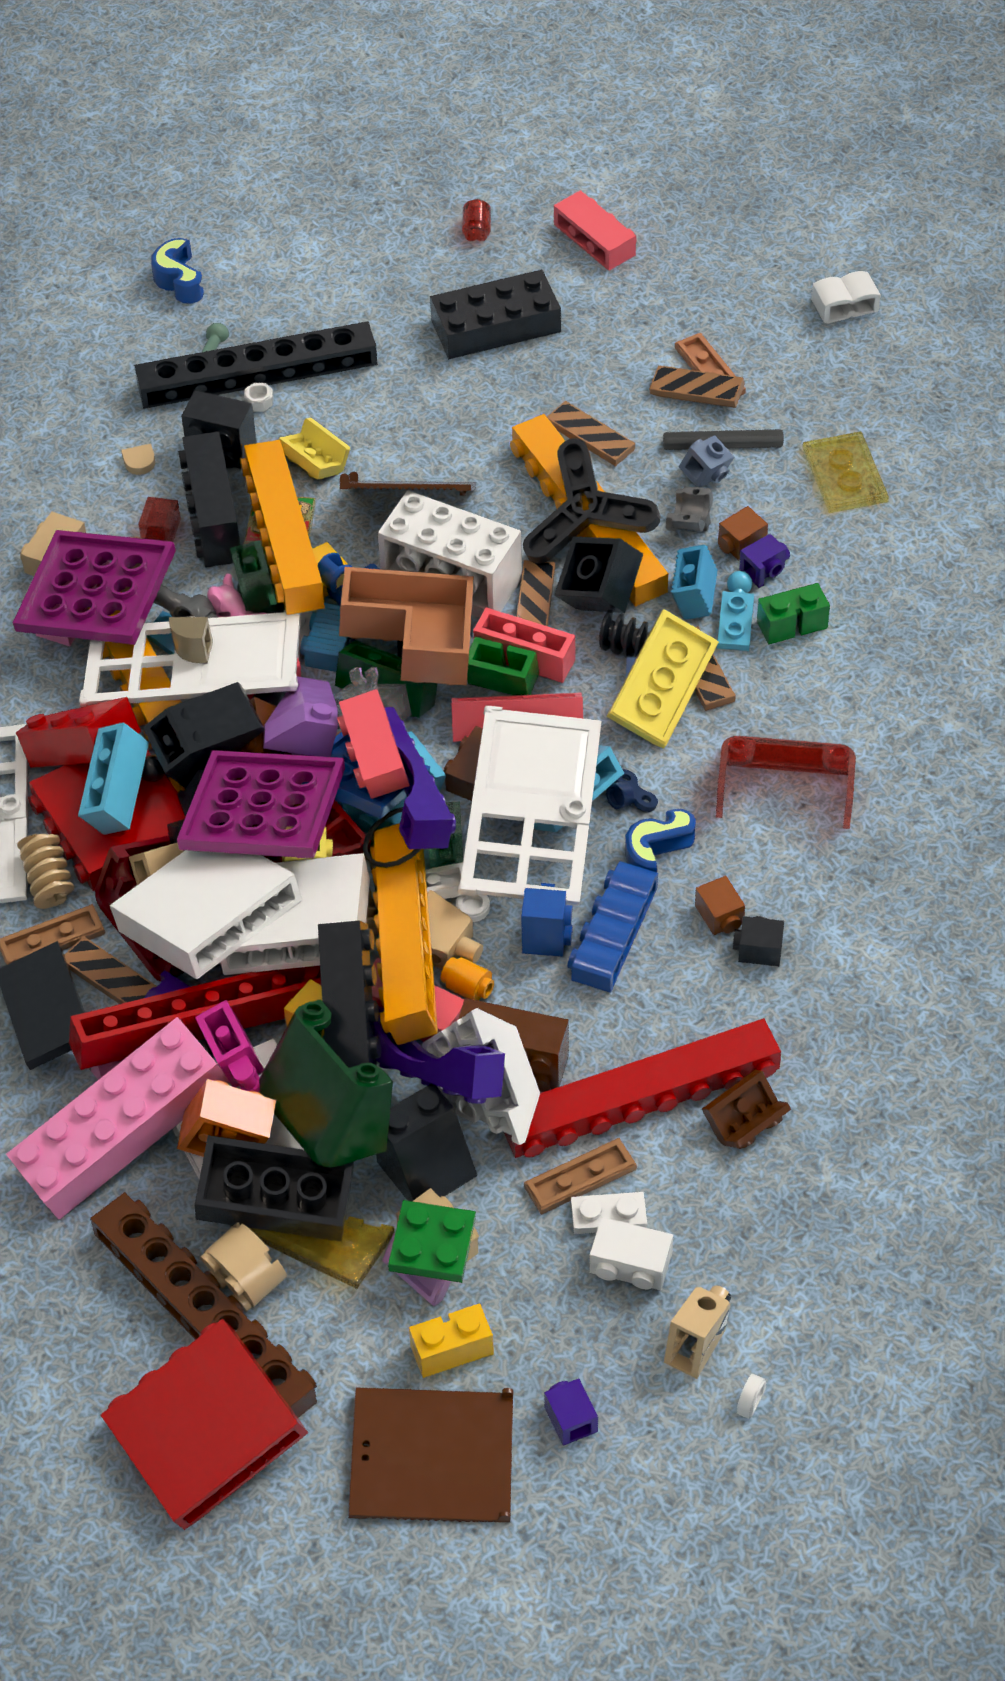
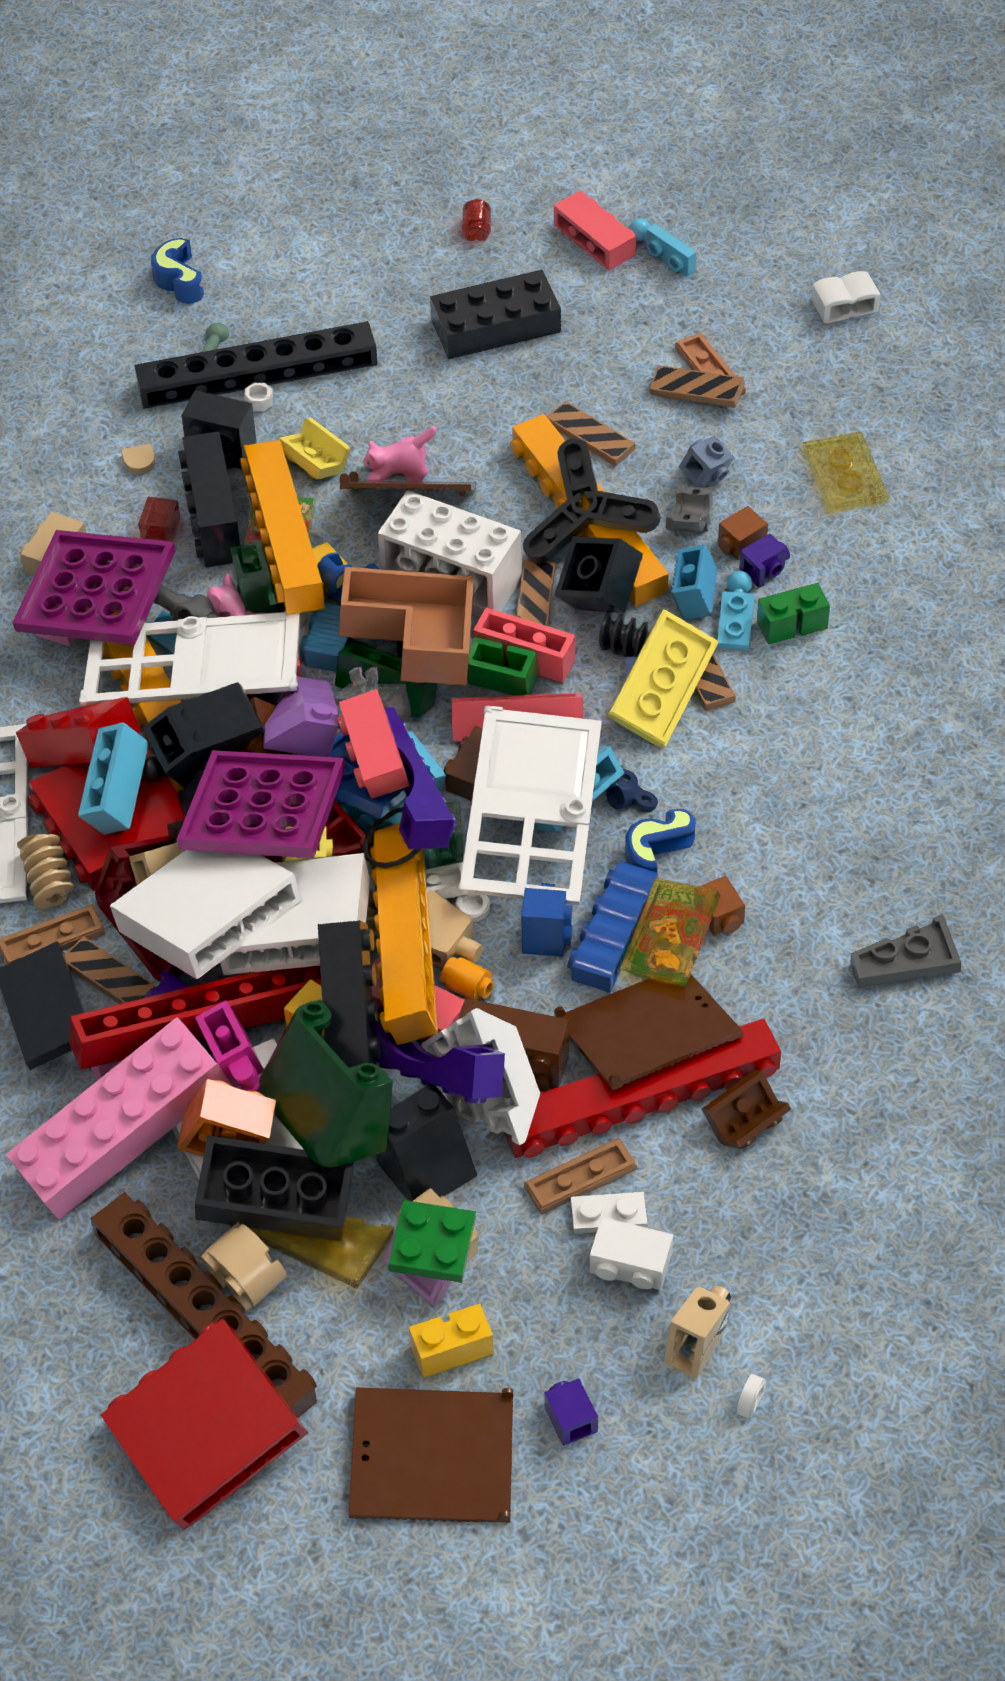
dark tan brick [169,617,213,663] -> none
dark grey axle [663,429,784,450] -> none
clear red windscreen [716,735,856,829] -> none
black brick [733,916,784,967] -> none
none -> bright pink animal [363,426,437,481]
none -> reddish brown door [554,970,743,1091]
none -> clear yellow tile [620,878,721,987]
none -> medium azure plate [629,218,696,277]
none -> dark grey wing [850,914,961,988]

